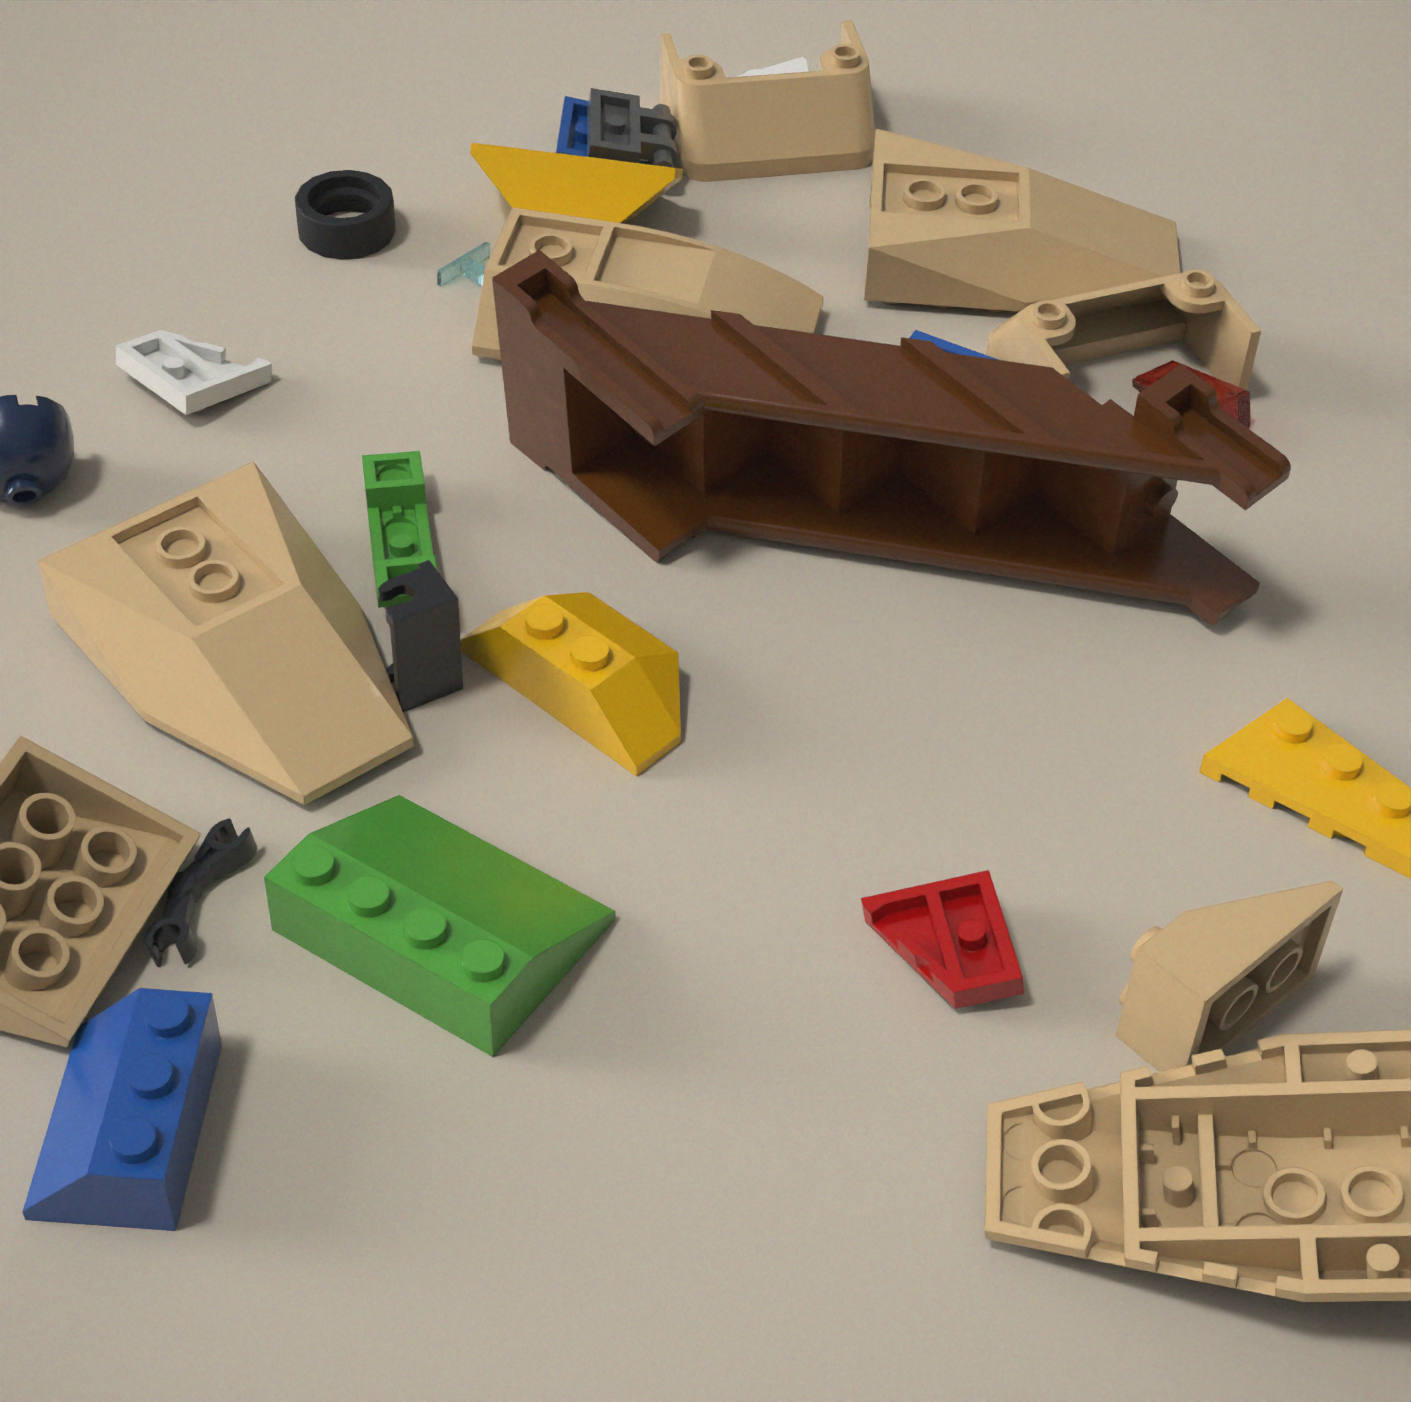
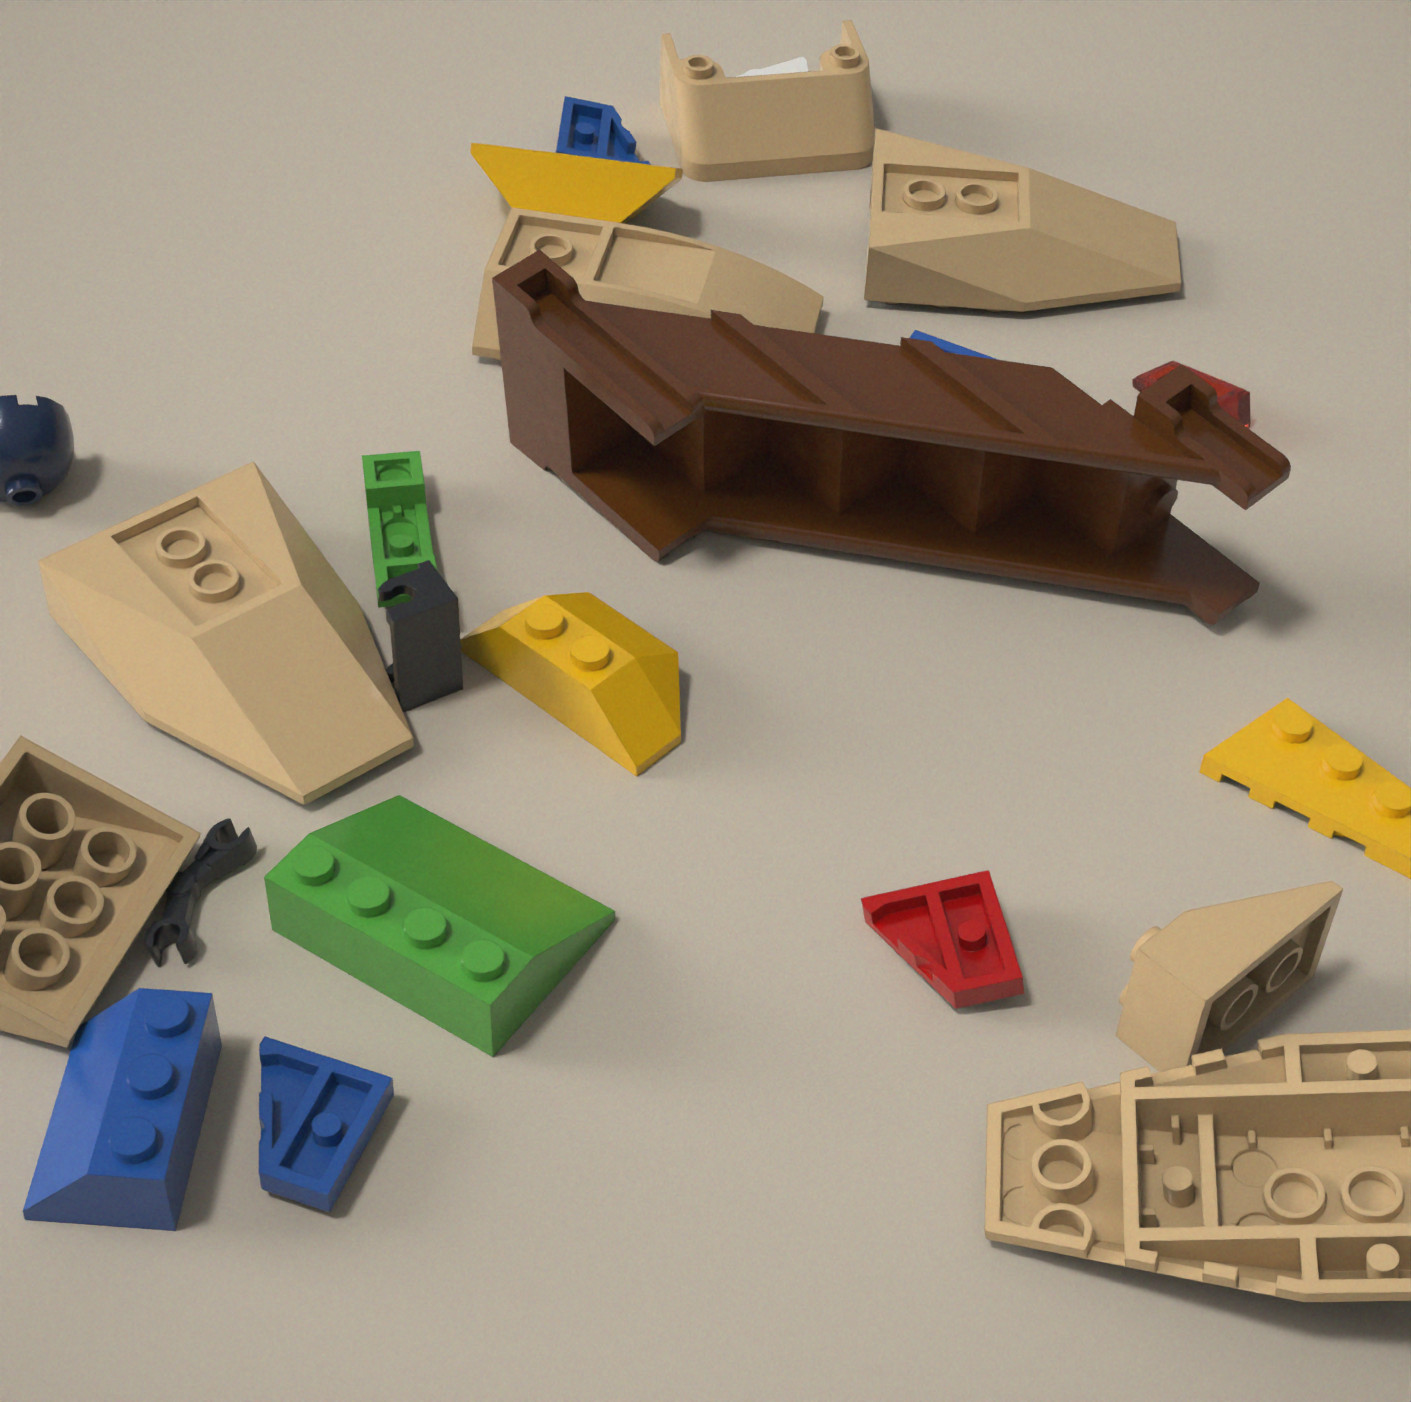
white wing [116,330,272,415] -> none
black tyre [295,170,396,259] -> none
clear light blue piece [437,241,490,287] -> none
dark grey plate [587,88,678,167] -> none
tan windscreen [986,269,1261,403] -> none
none -> blue wing [258,1036,394,1212]

